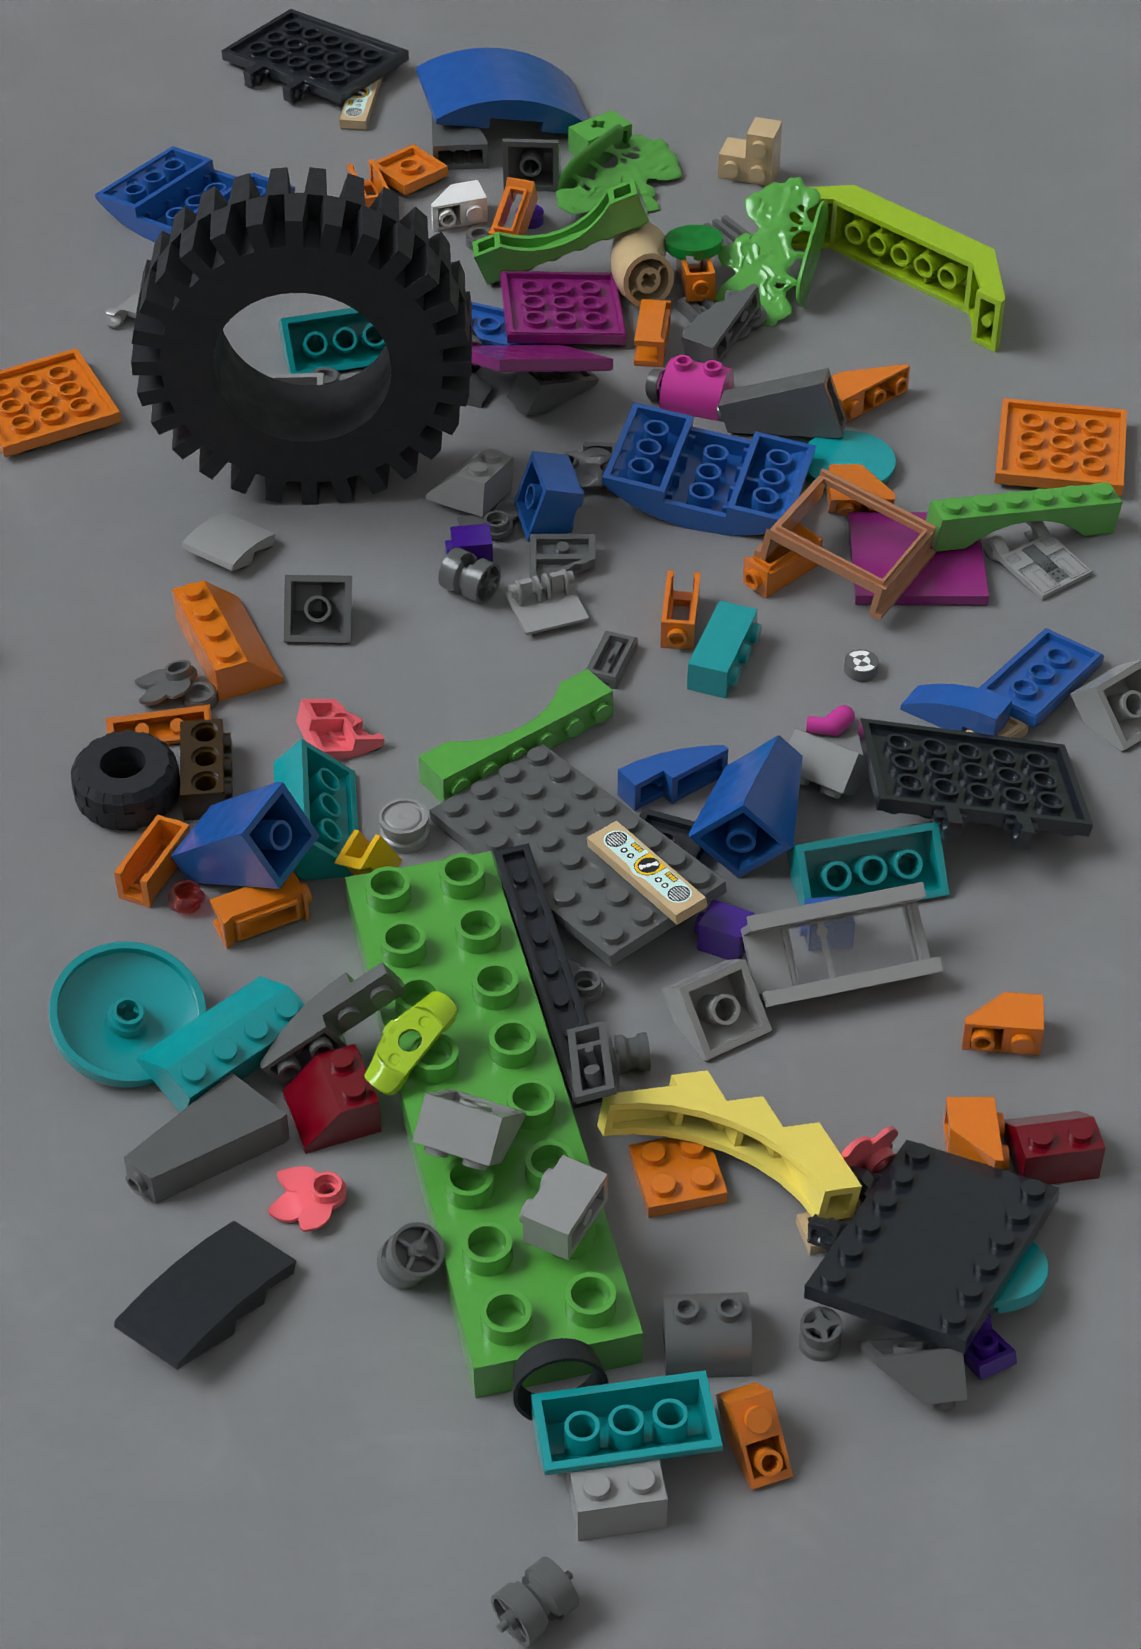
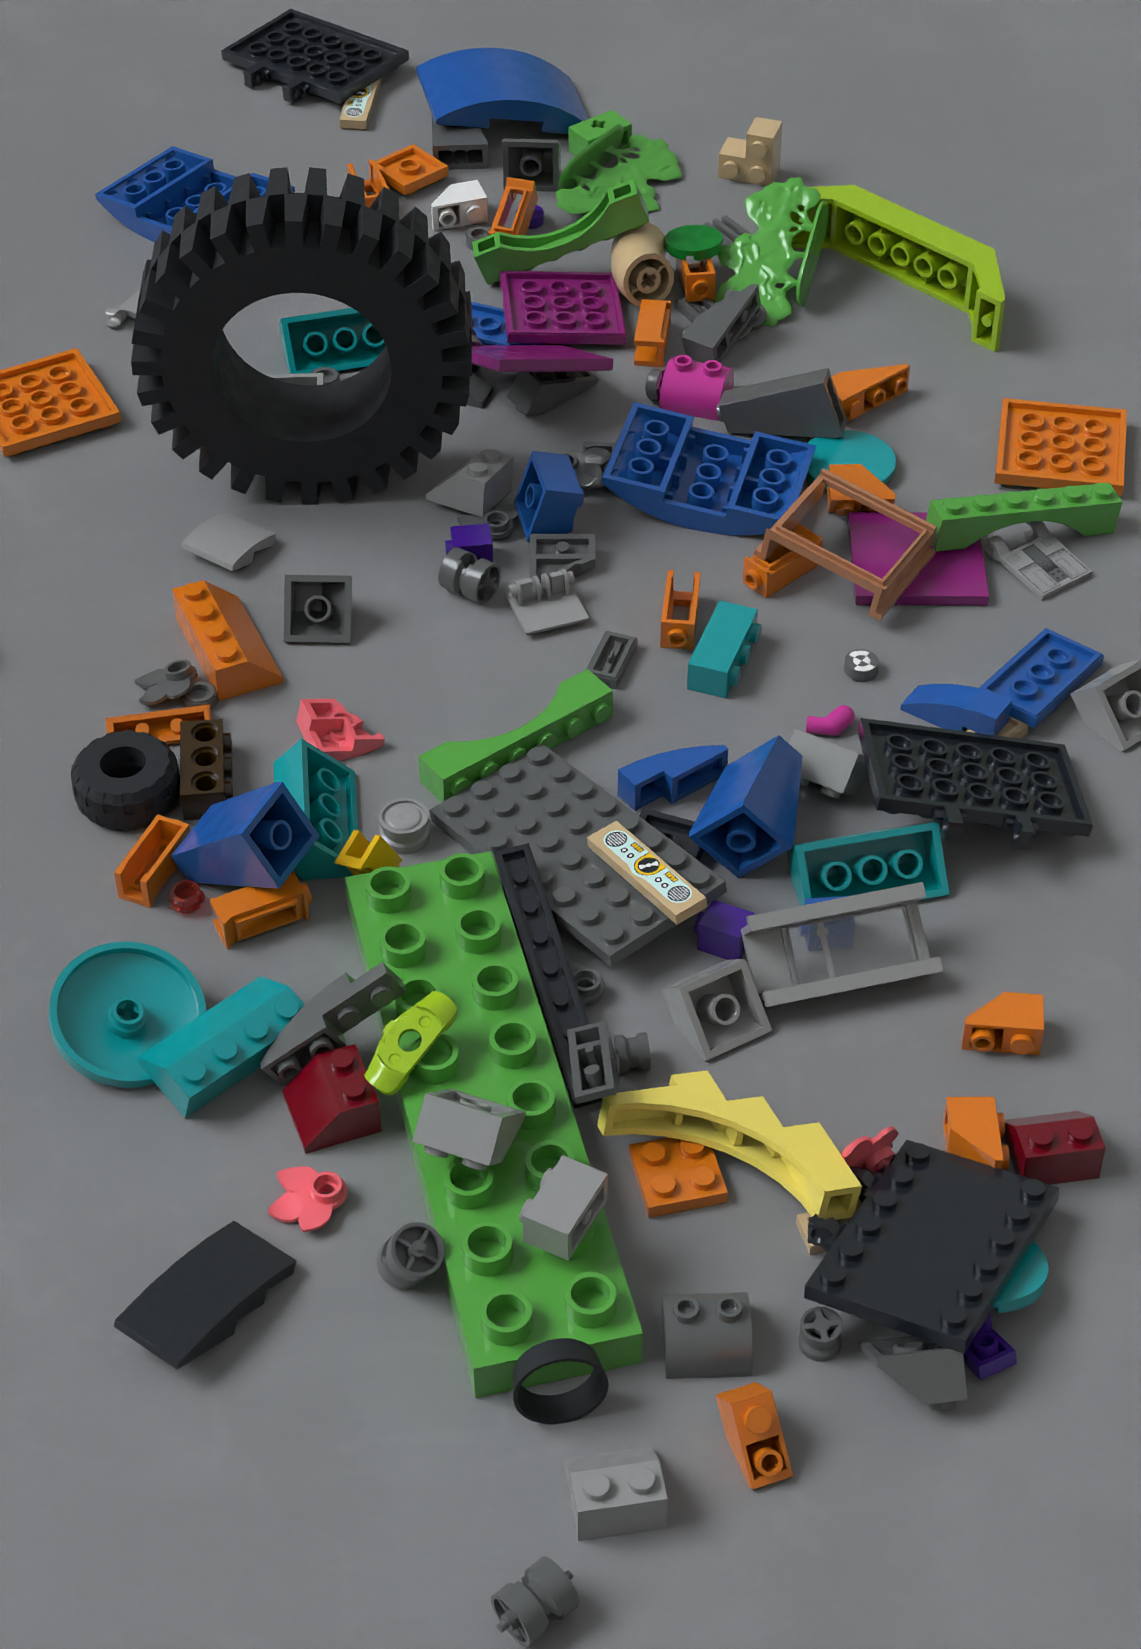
dark grey slope [124,1072,290,1204] -> none
teal slope [531,1370,723,1476] -> none

